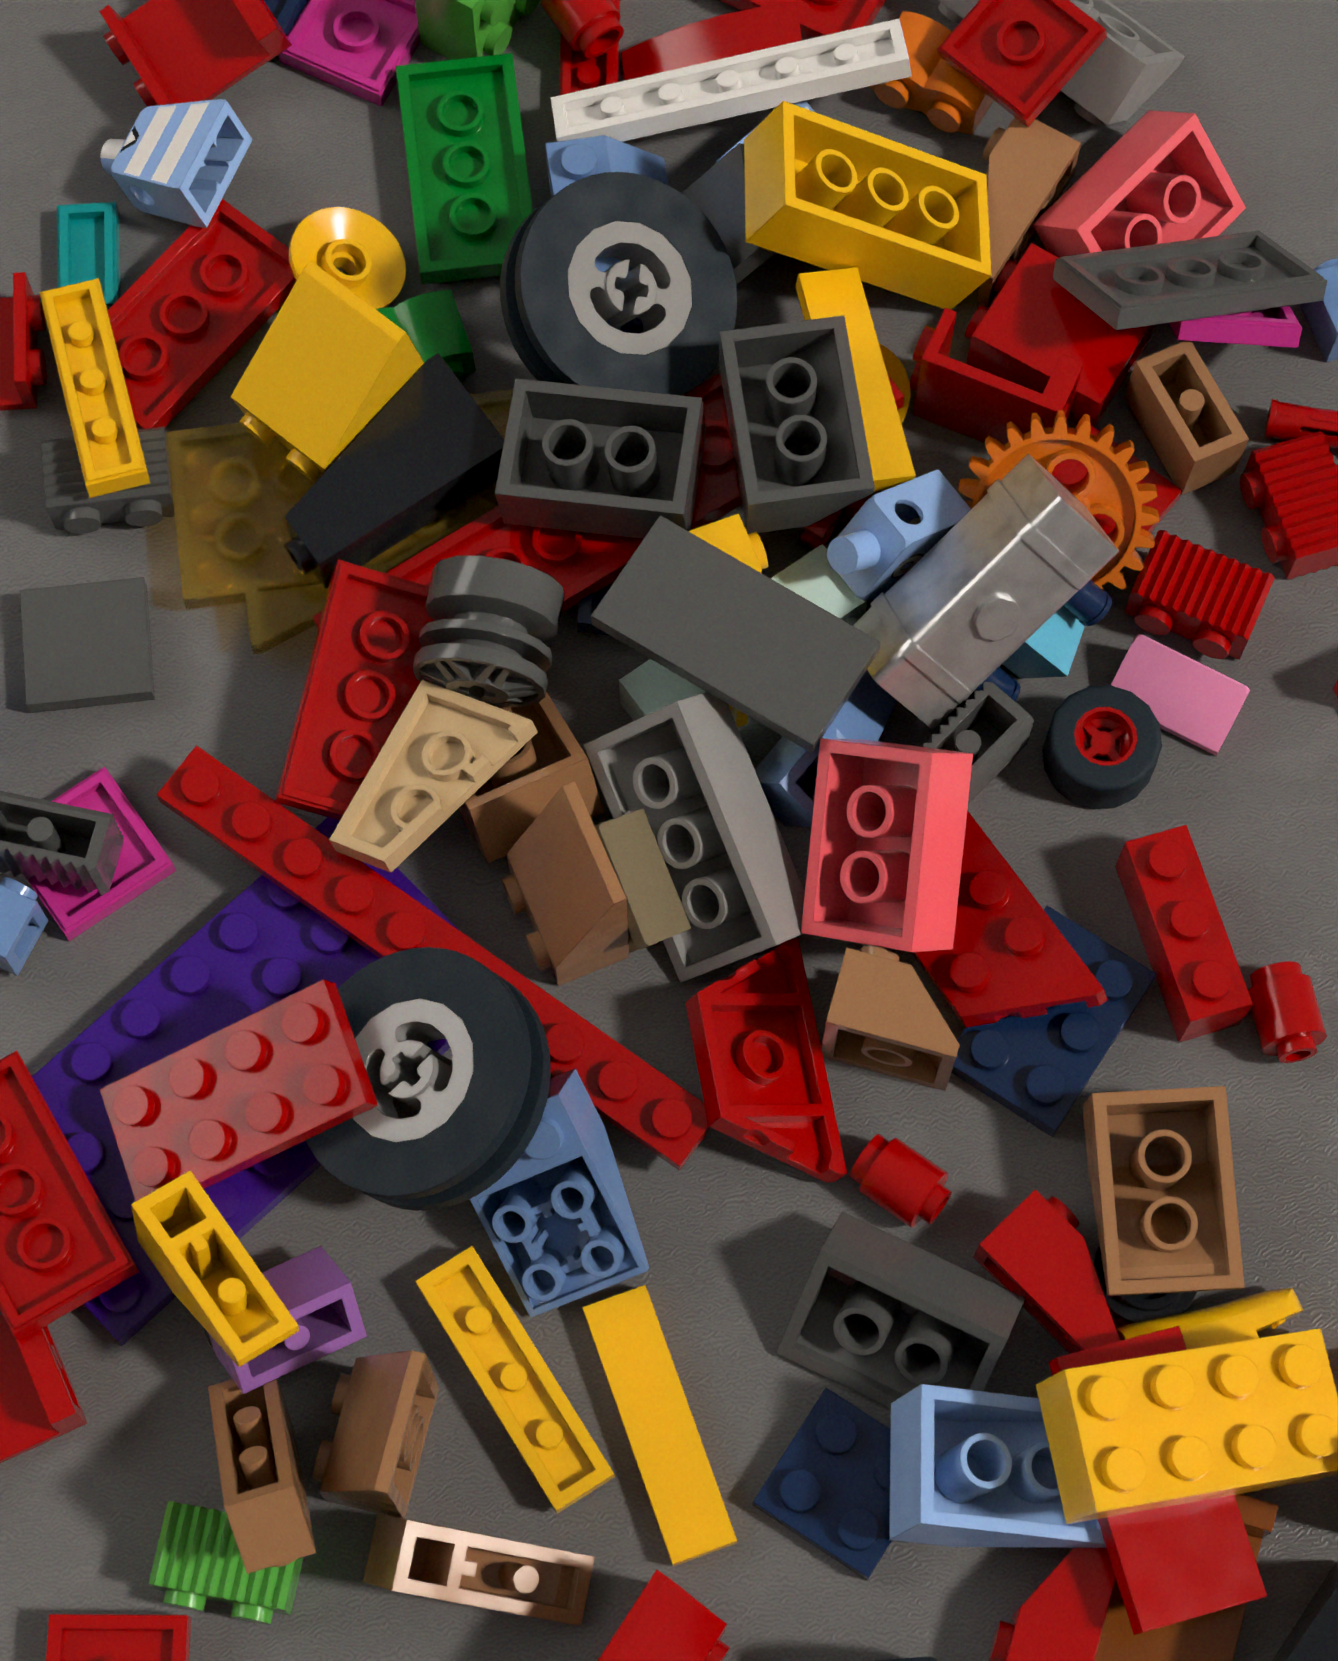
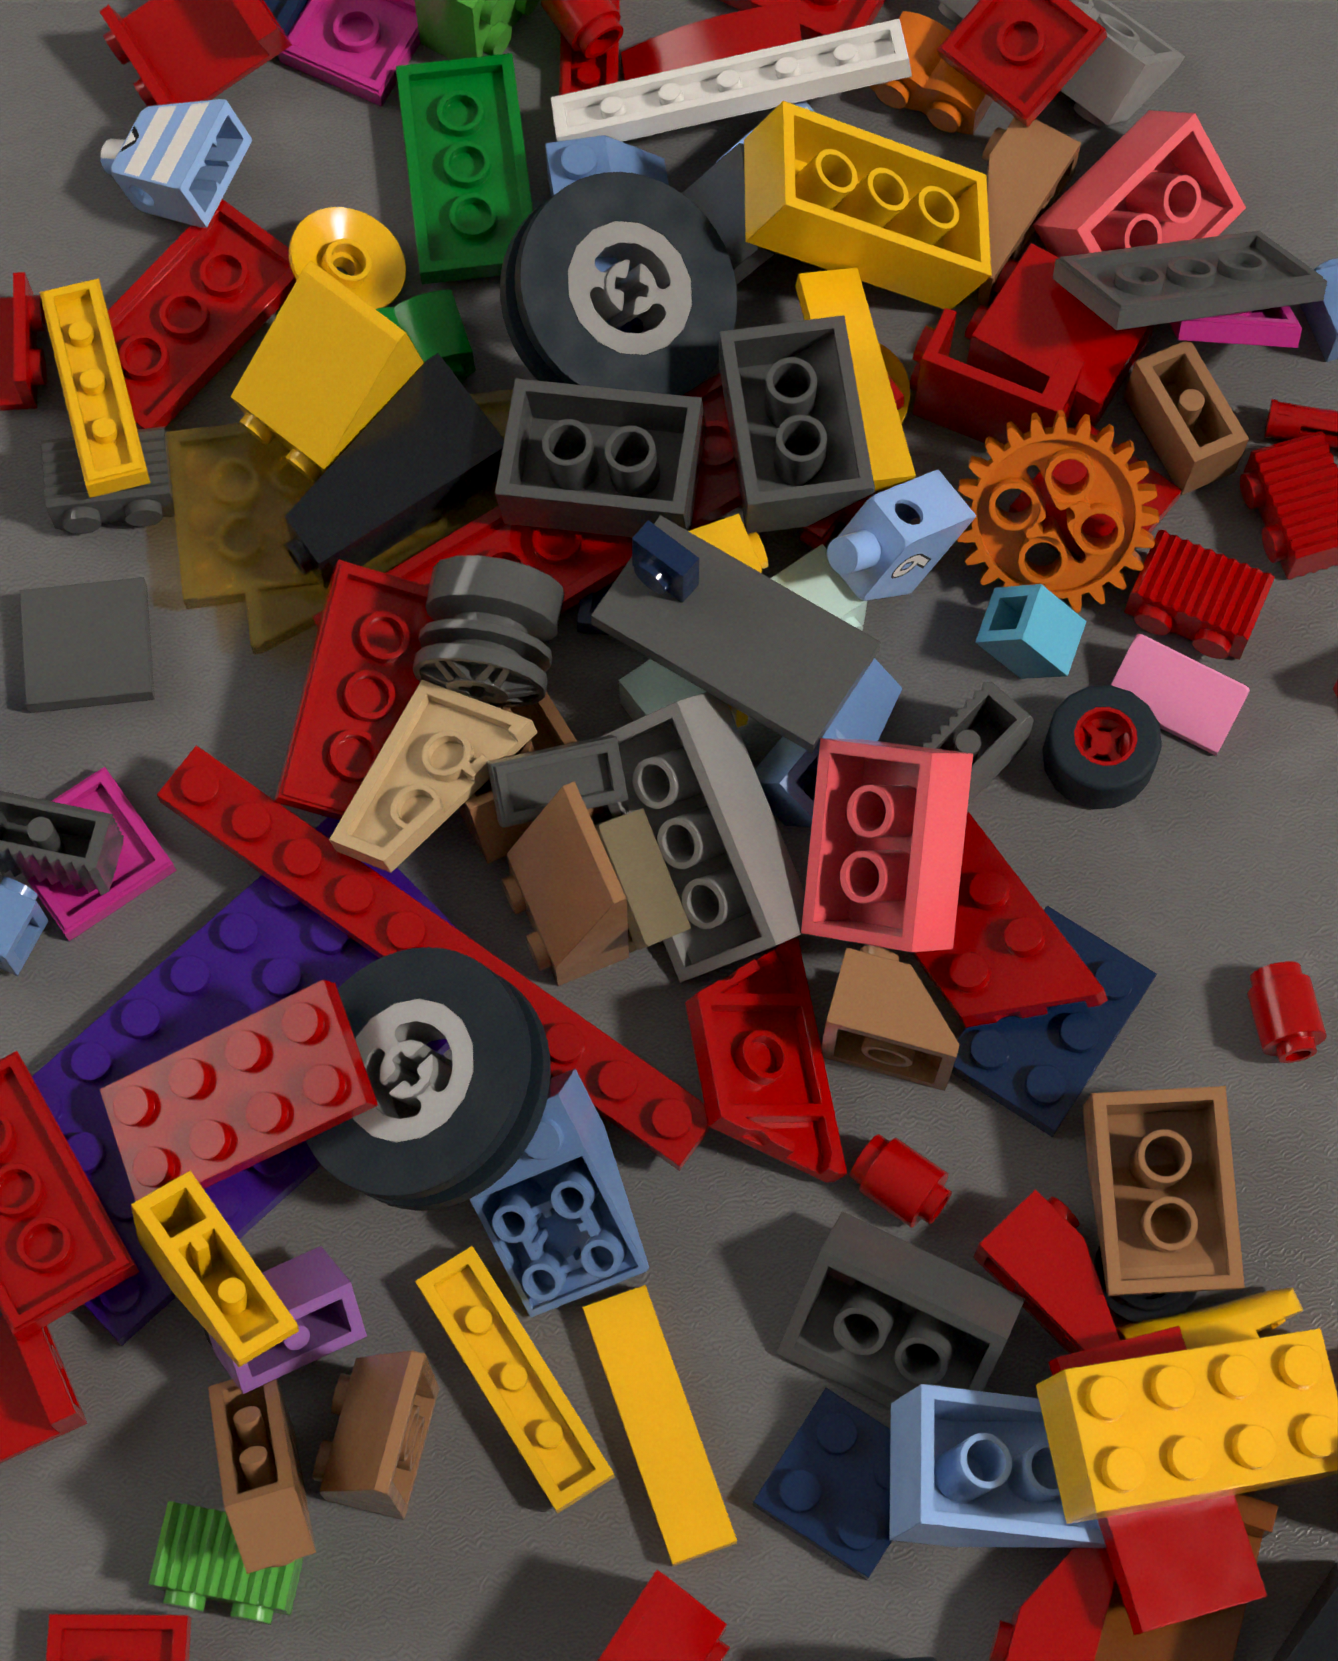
teal tile [57,202,121,310] -> none
medium nougat slope [363,1513,595,1626] -> none
flat silver piece [852,454,1119,730] -> none
red brick [1115,825,1253,1043] -> none
none -> dark grey tile [486,734,628,828]
none -> dark blue plate [632,520,700,603]

